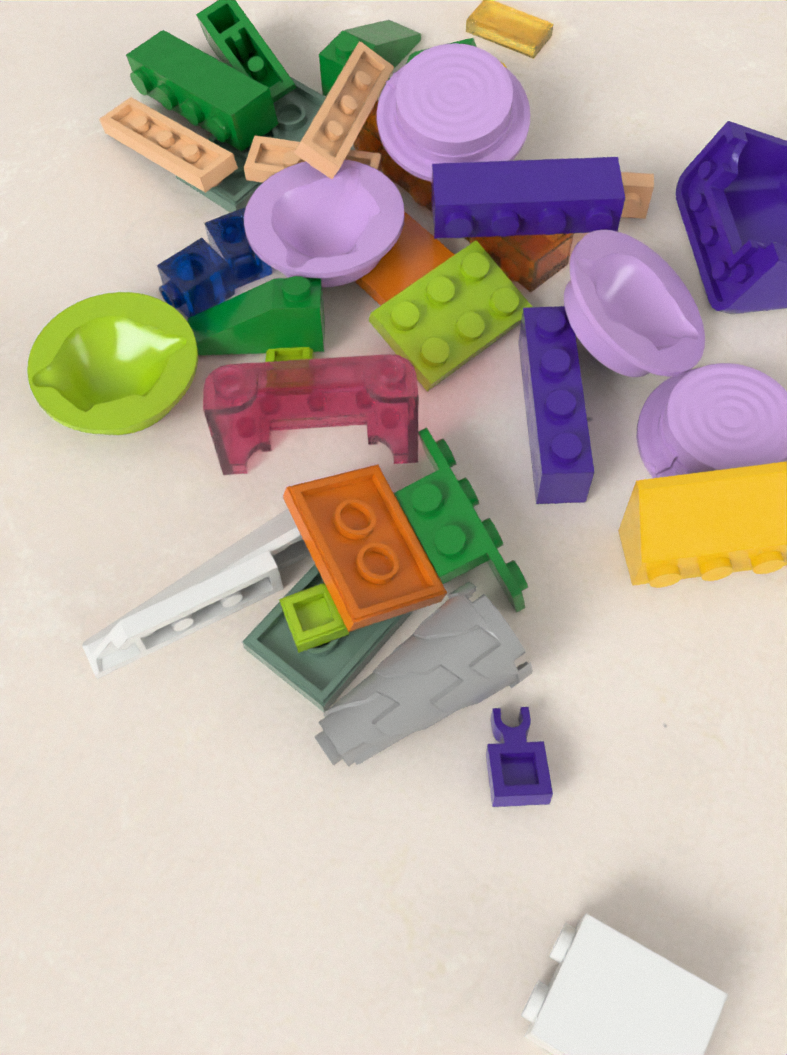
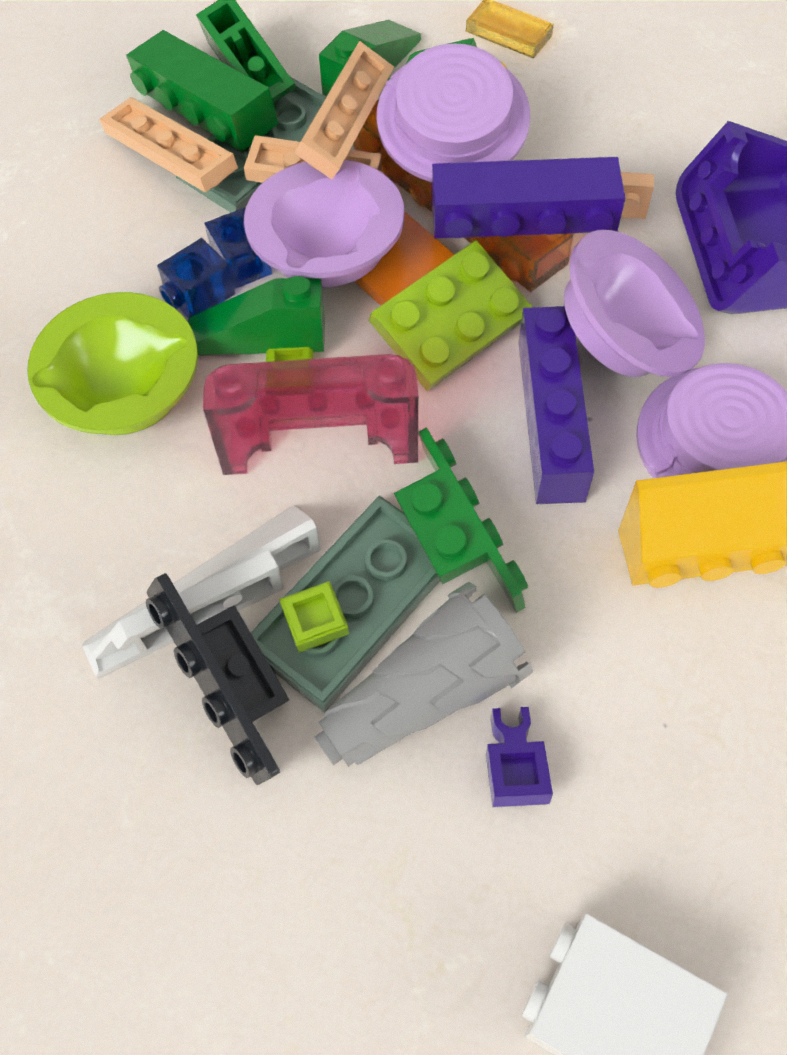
orange tile [283,464,447,632] -> none
none -> black bracket [146,573,290,785]

